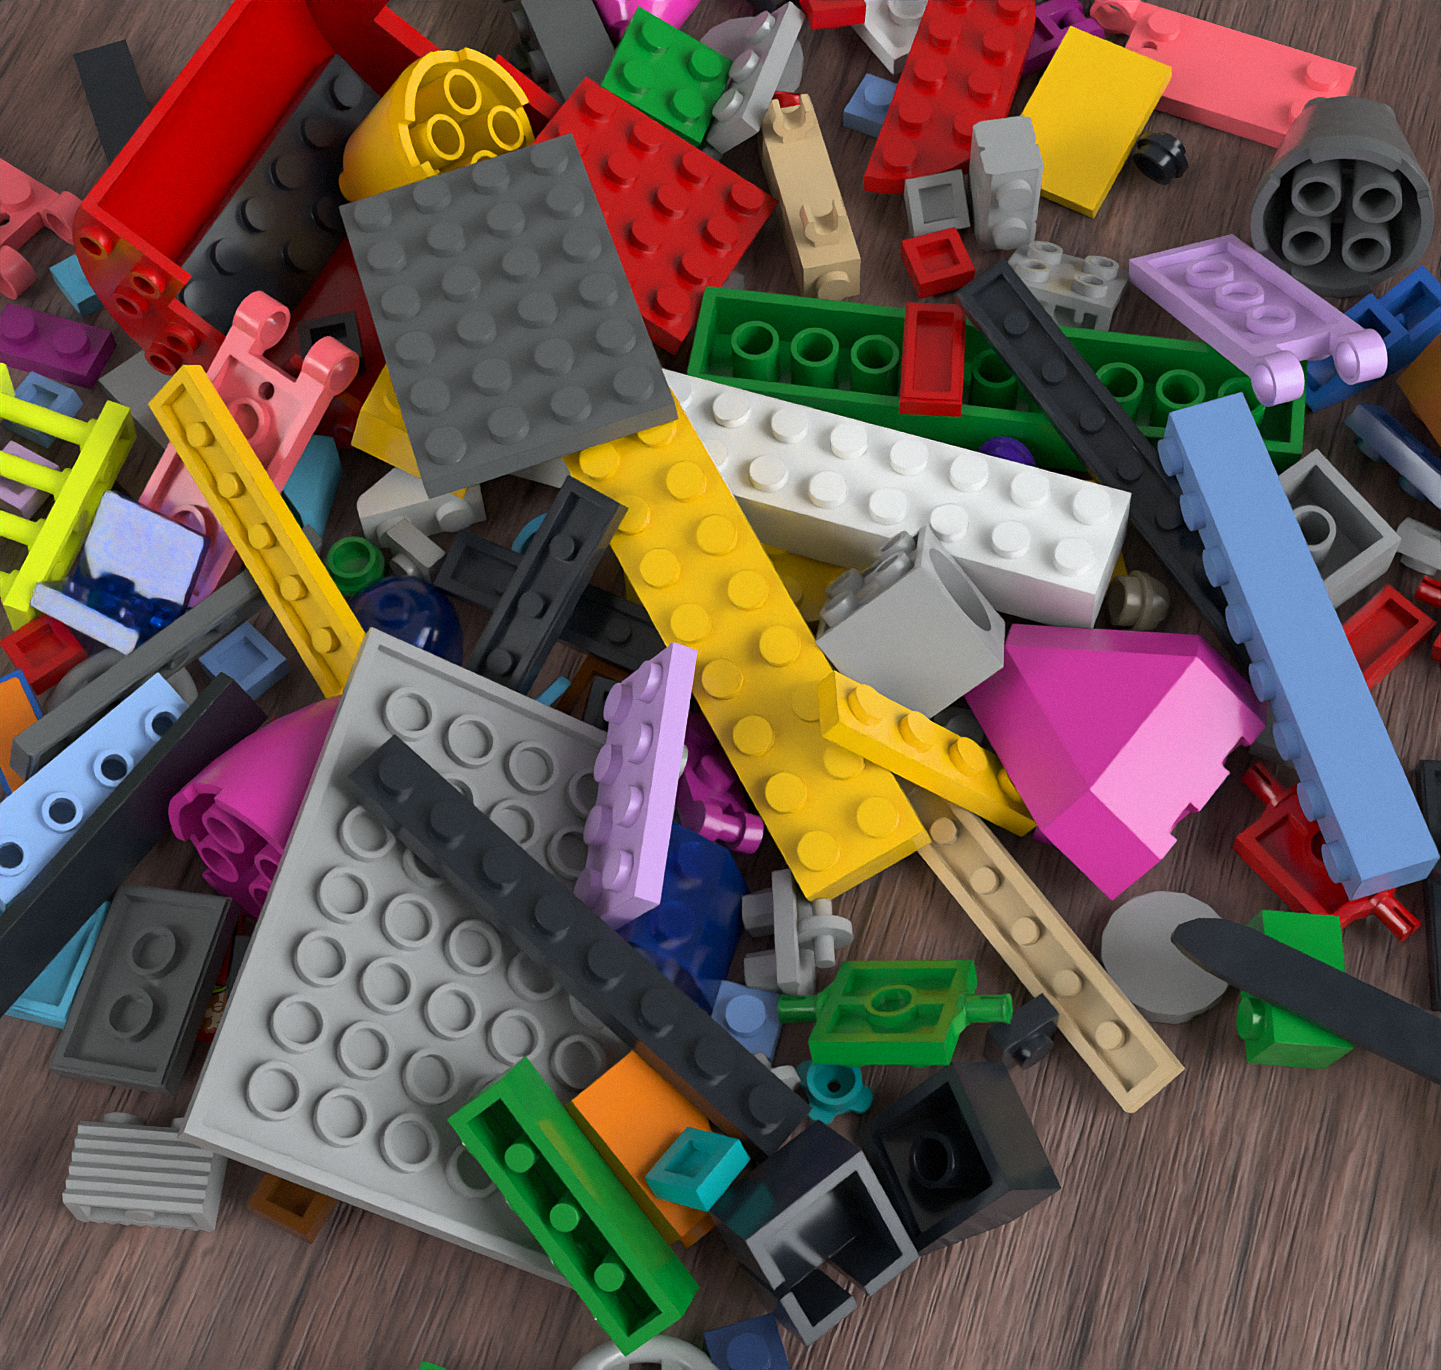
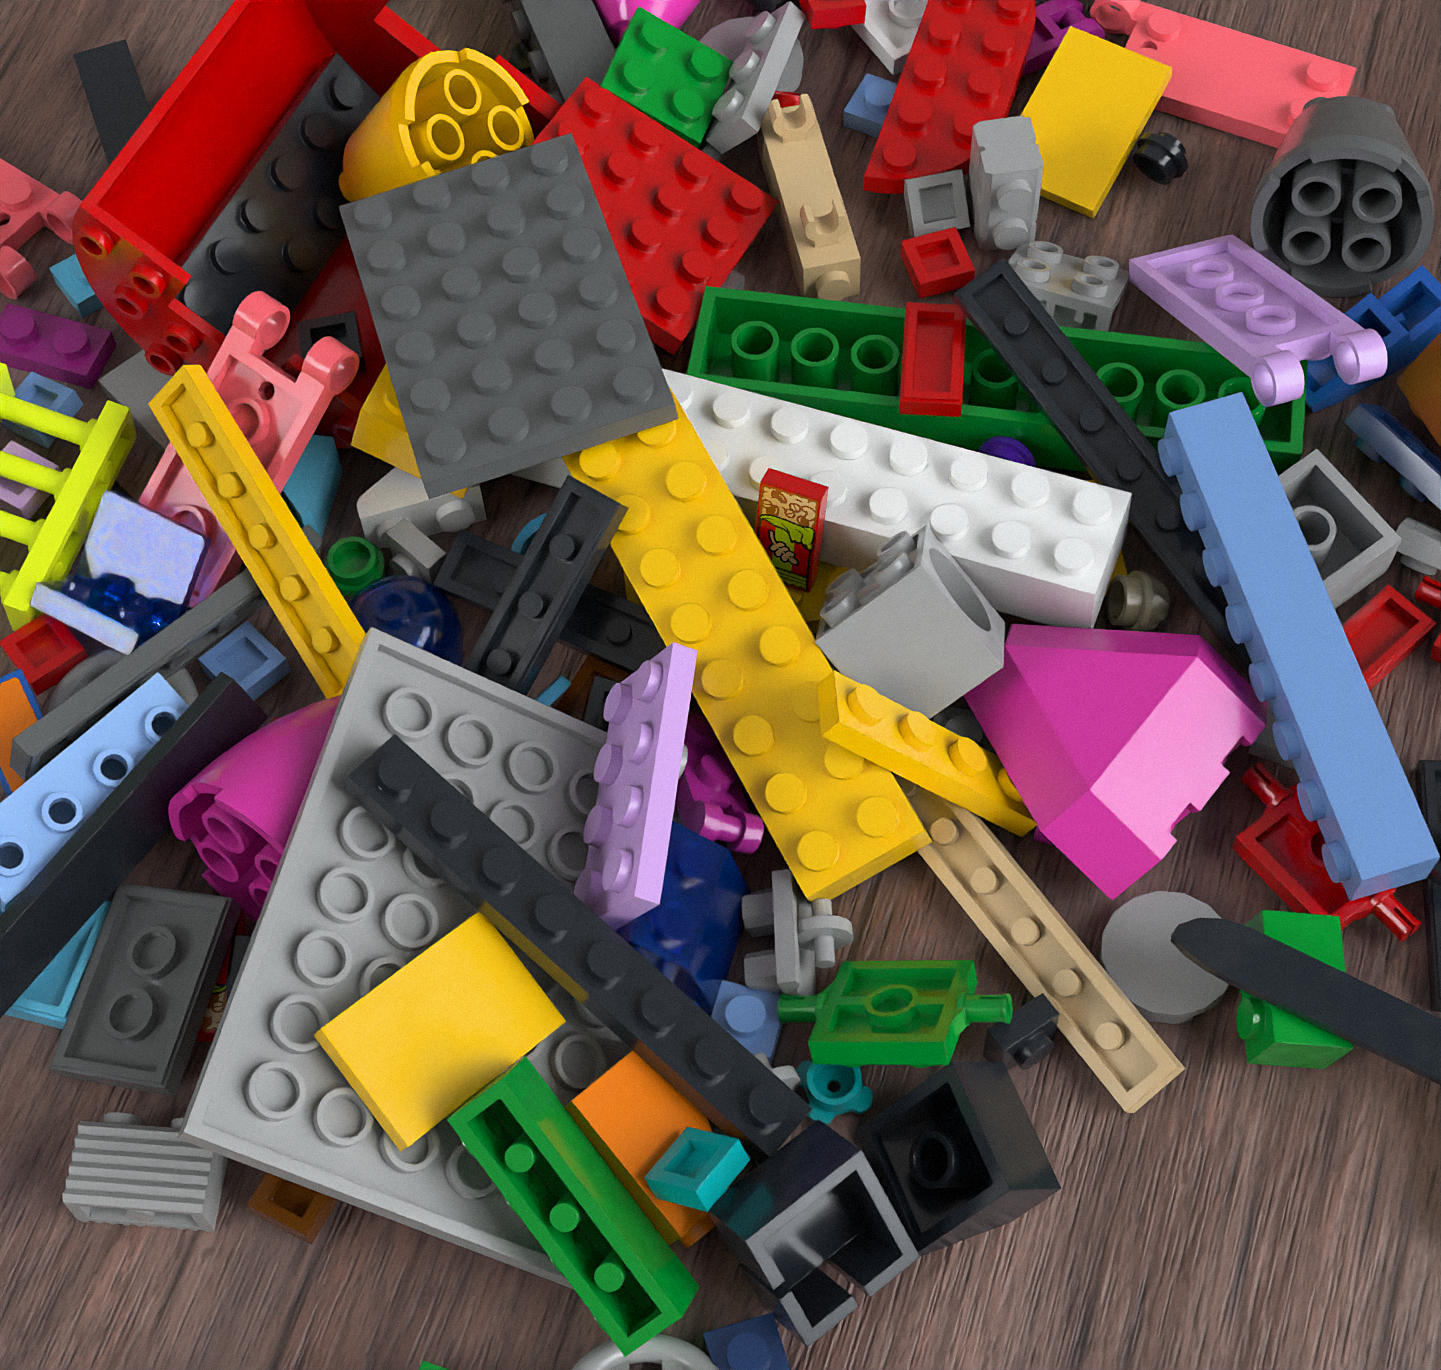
none -> yellow tile [313,911,566,1152]
none -> tile [755,468,829,593]

